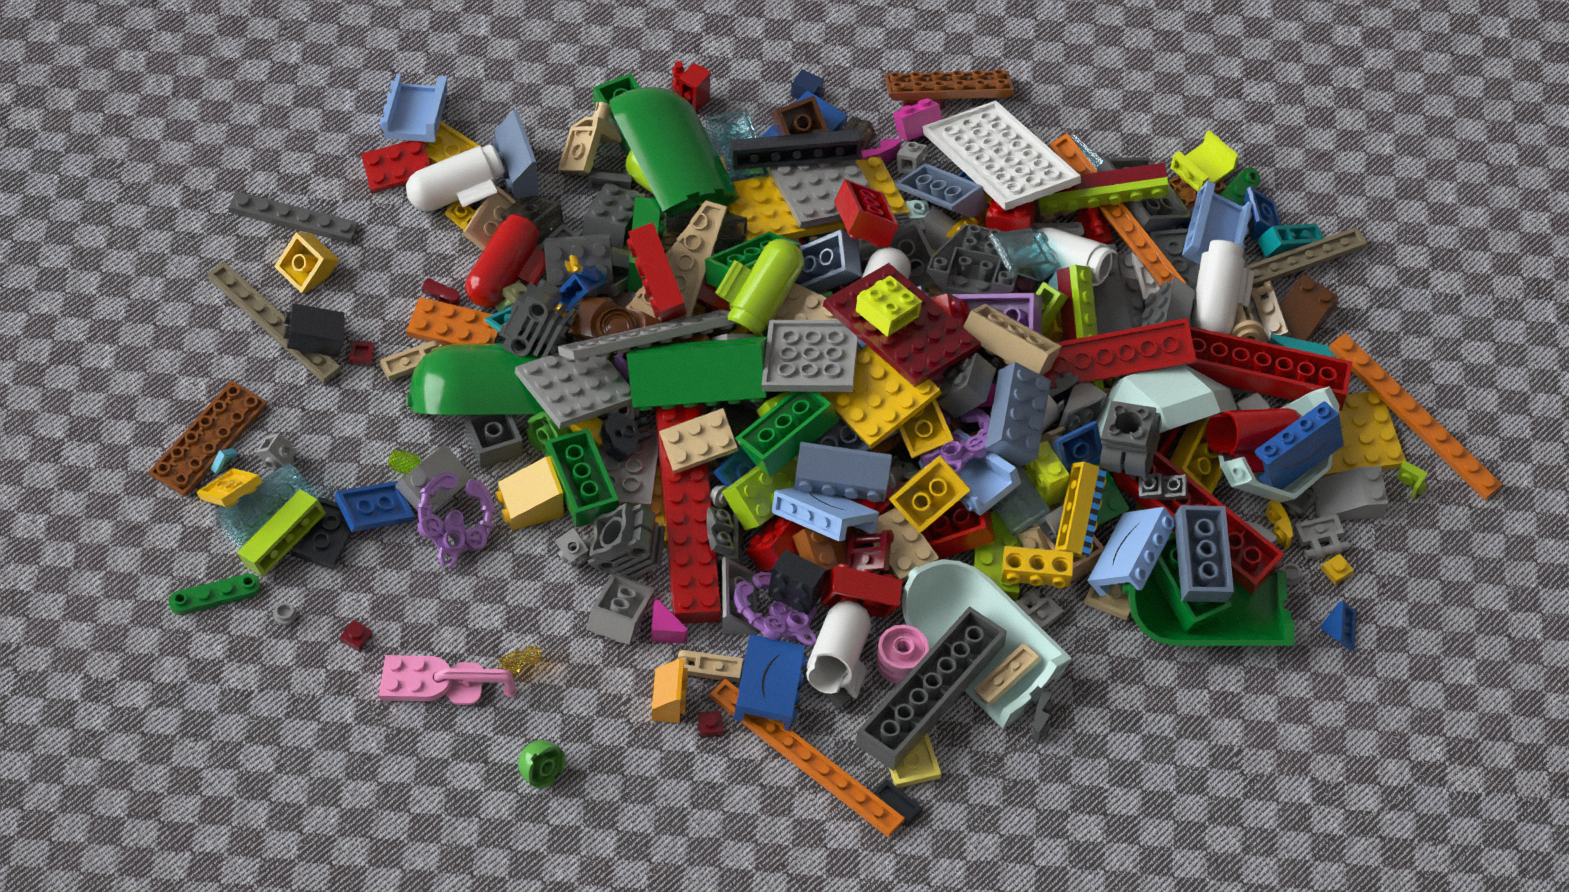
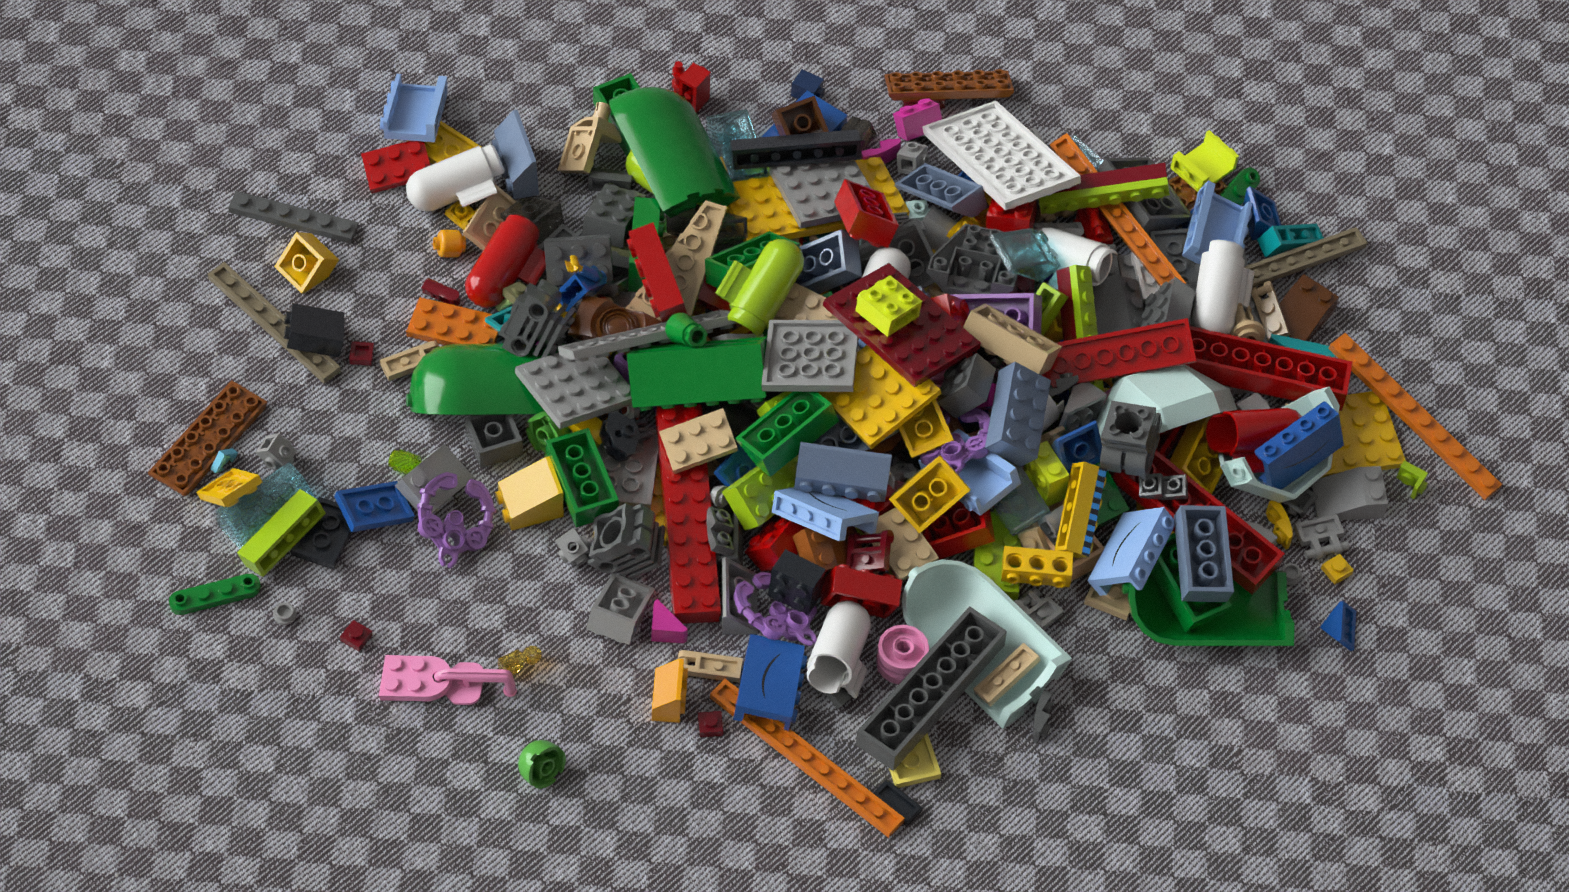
none -> light orange head [433,230,466,258]
none -> green plant [665,313,708,347]

